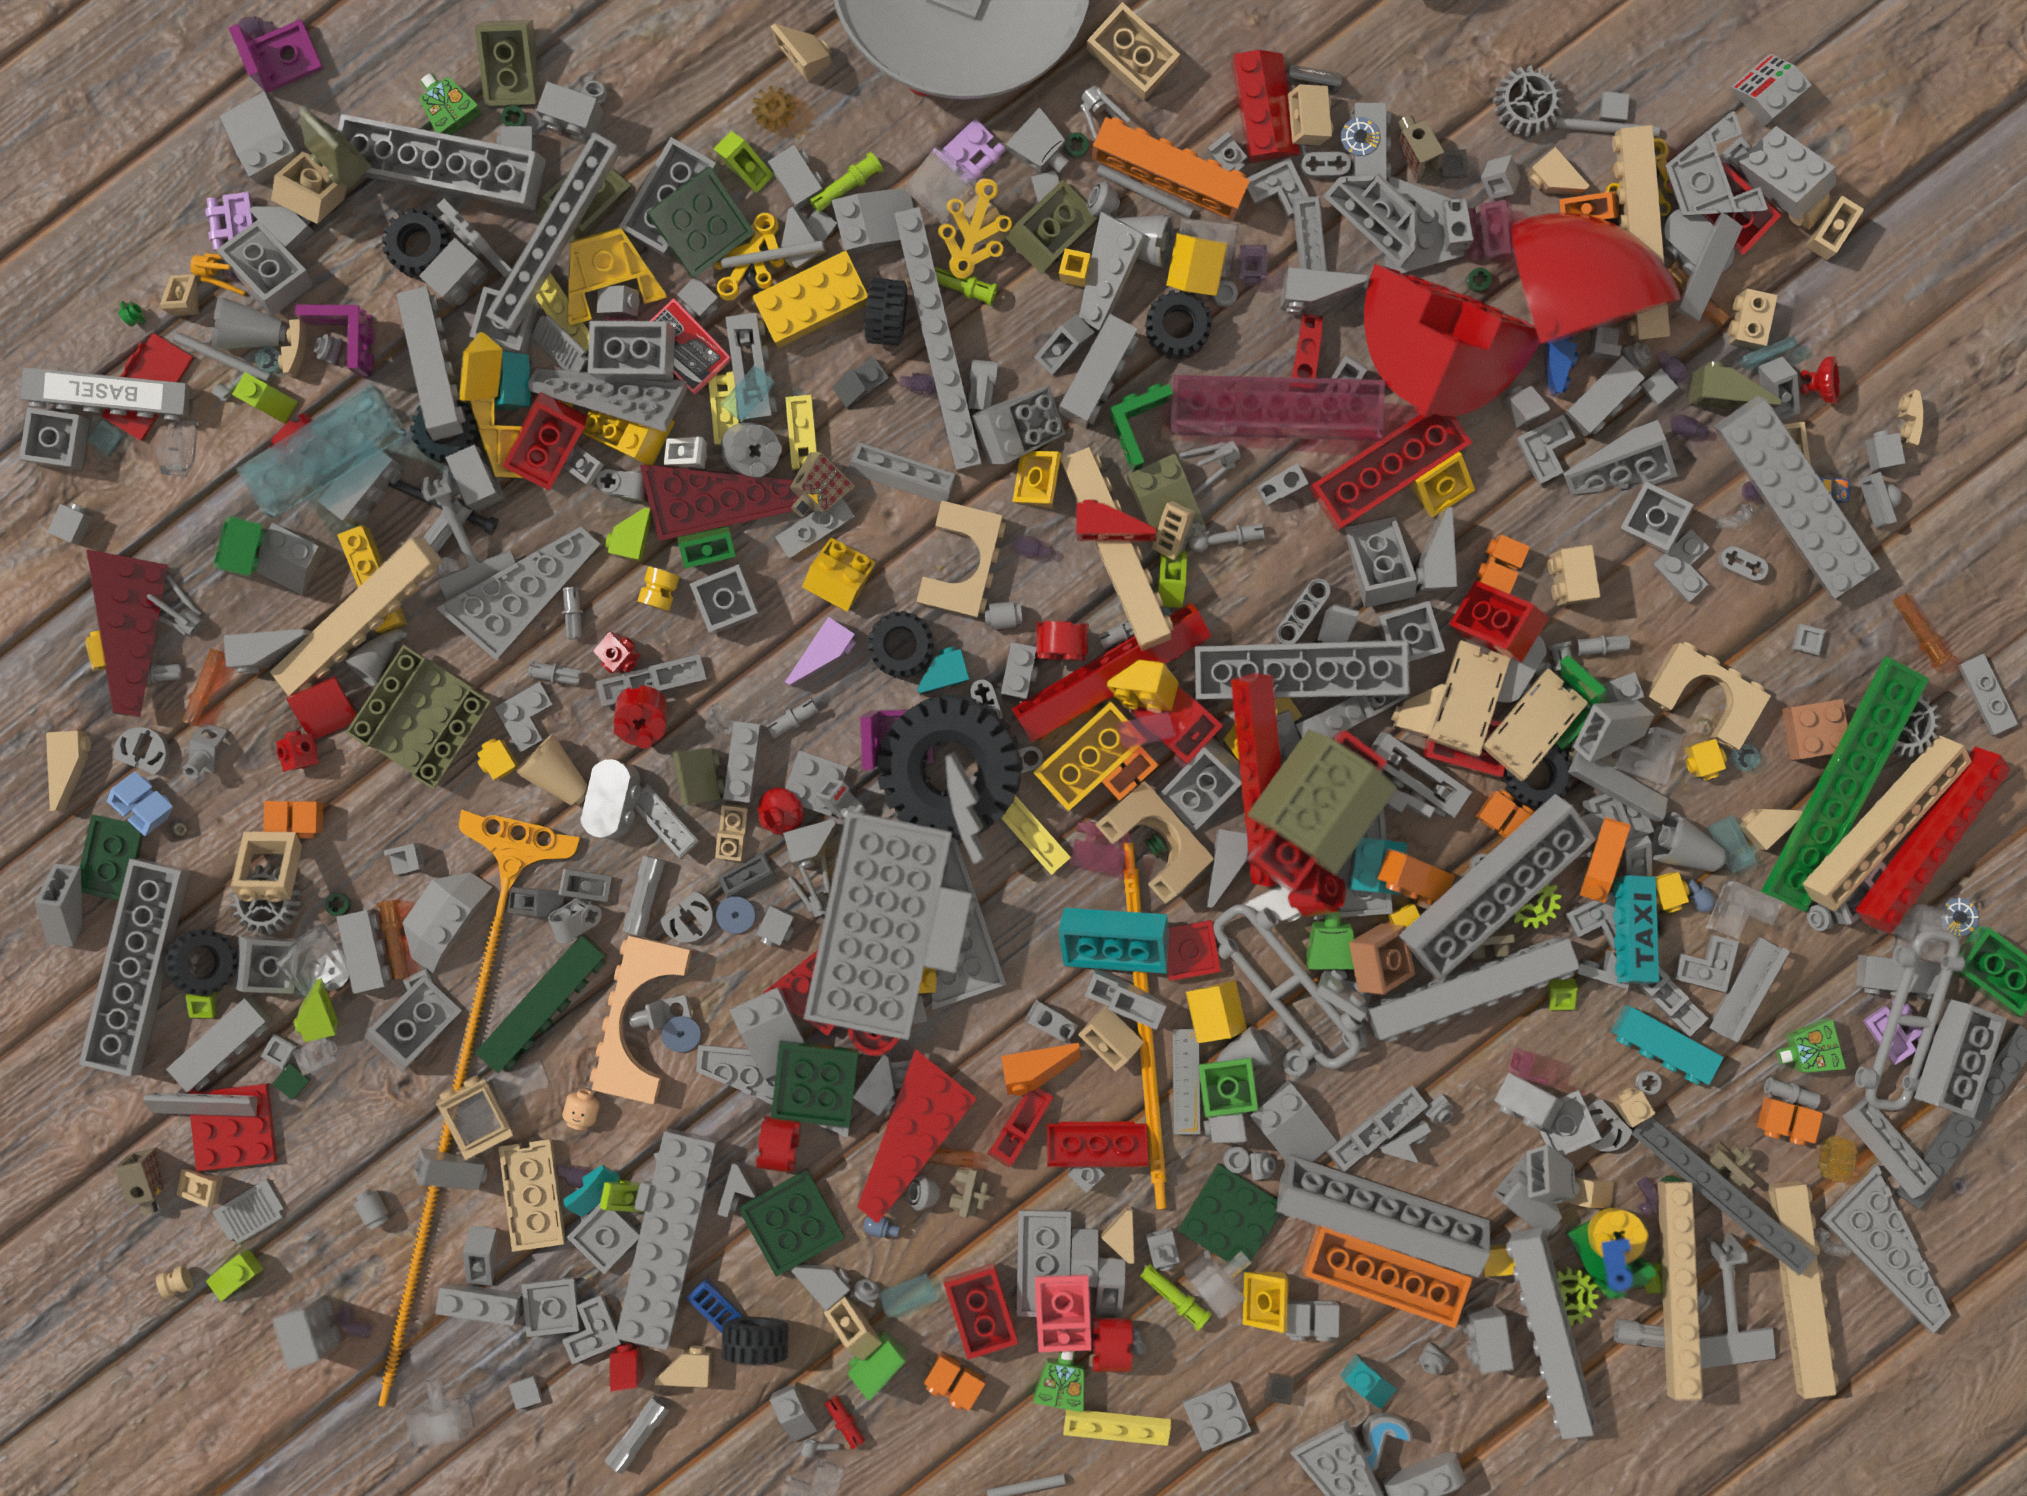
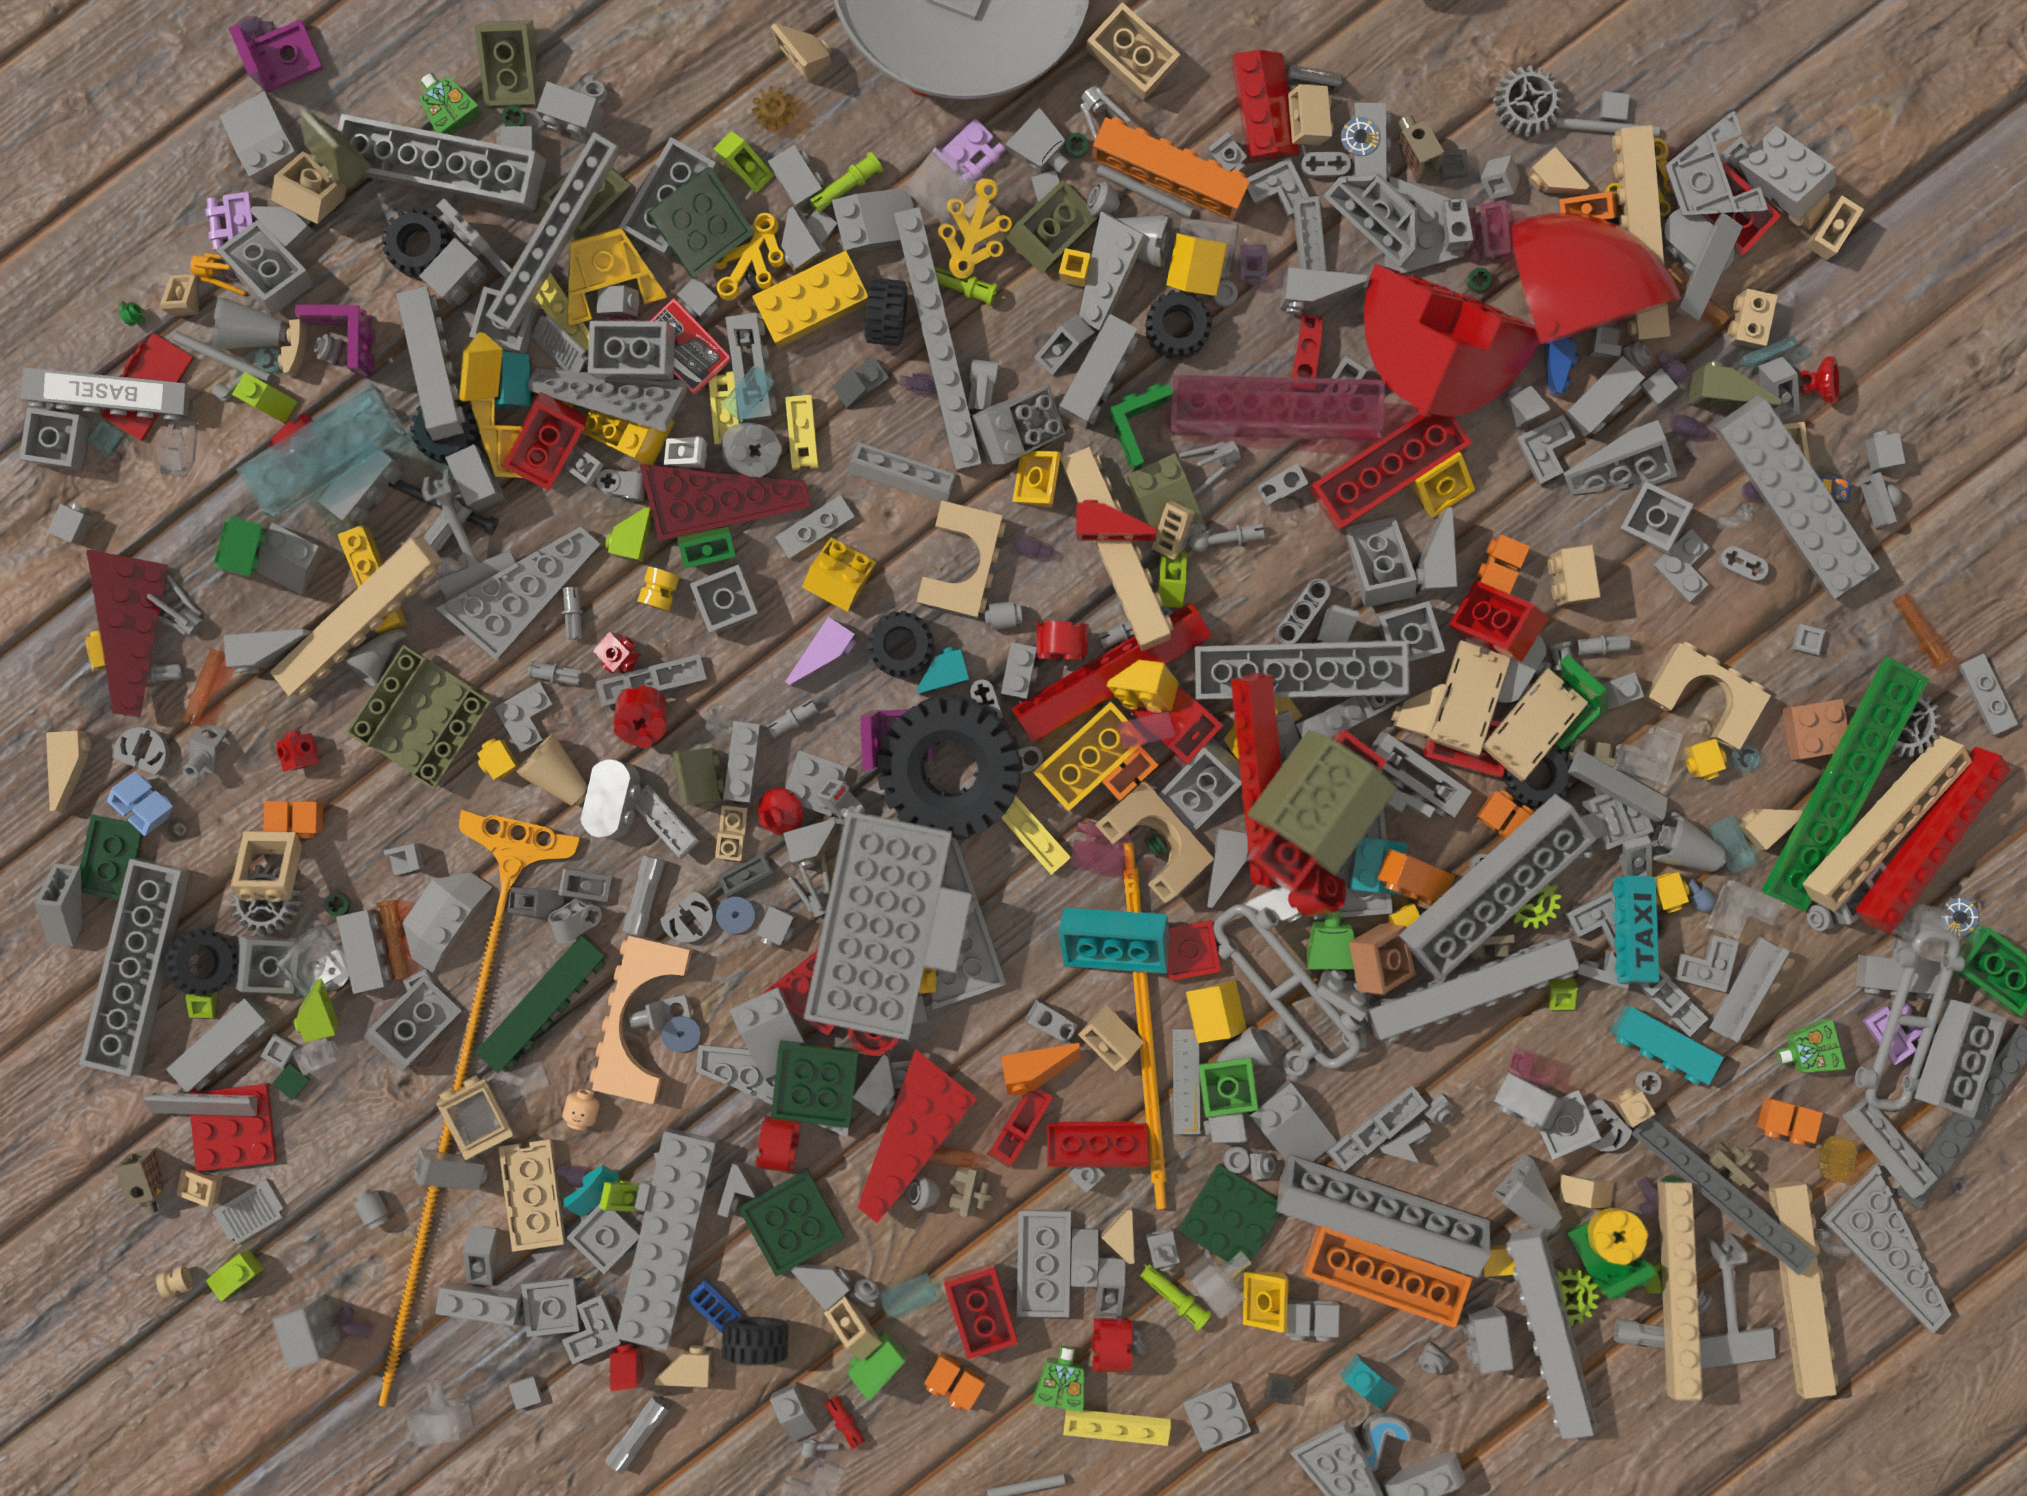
red slope [286,676,358,740] -> none
light grey bar [721,240,825,269] -> none
dark tan torso [790,452,854,517] -> none
sand blue cylinder [863,1217,900,1238] -> none
light grey slope [946,752,987,863] -> none
coral slope [1035,1275,1091,1352] -> none
light grey slope [1085,968,1167,1030] -> none
light grey torso [1526,1145,1581,1205] -> none
light grey slope [1573,700,1655,762] -> none
orange slope [1580,817,1631,903] -> none
blue leg [1601,1239,1632,1293] -> none
light grey slope [1730,54,1812,127] -> none
light grey pin [1764,1077,1820,1110] -> none
tan slope [1898,389,1923,449] -> none

